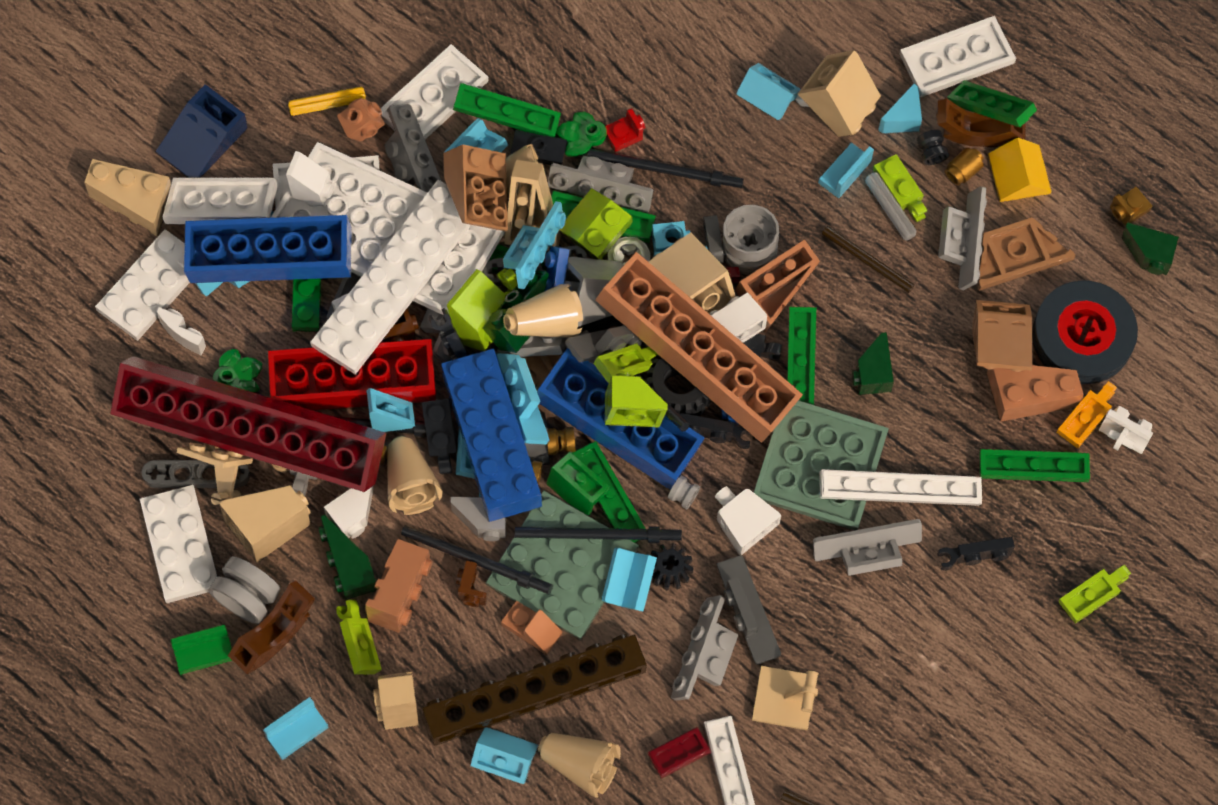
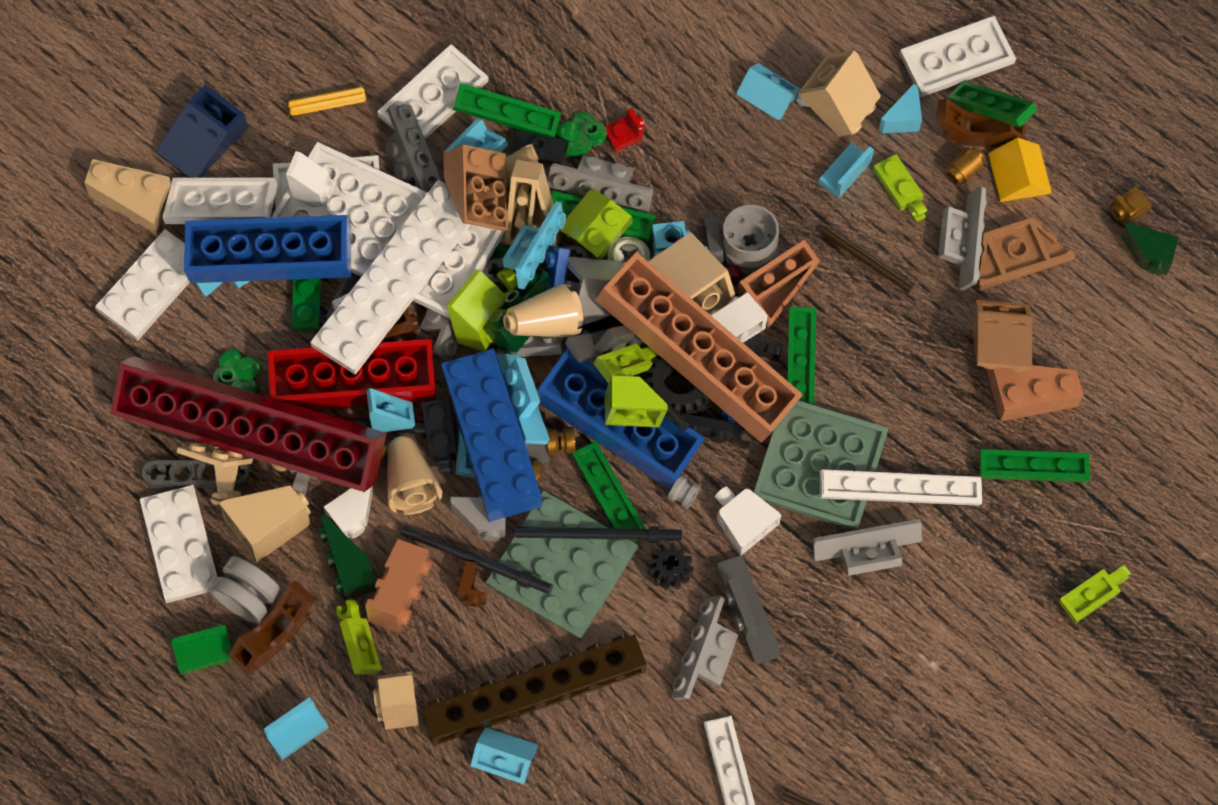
white slope [157,307,206,355] -> none
nougat brick [337,98,385,142] -> none
black plate [429,308,469,360] -> none
nougat slope [501,601,563,655] -> none
tan cone [538,733,621,798] -> none
green panel [547,452,610,516] -> none
black bar [588,149,744,189] -> none
medium azure panel [602,548,657,612] -> none
dark red plate [647,727,711,779] -> none
tan plate [752,666,818,730] -> none
dark green slope [852,332,894,395] -> none
light grey axle [865,172,917,241] -> none
black wheel [917,130,949,165] -> none
black plate [937,536,1015,571] -> none
black wheel [1032,280,1138,384] -> none
light orange plate [1056,381,1117,449] -> none
white hips [1099,406,1153,454] -> none

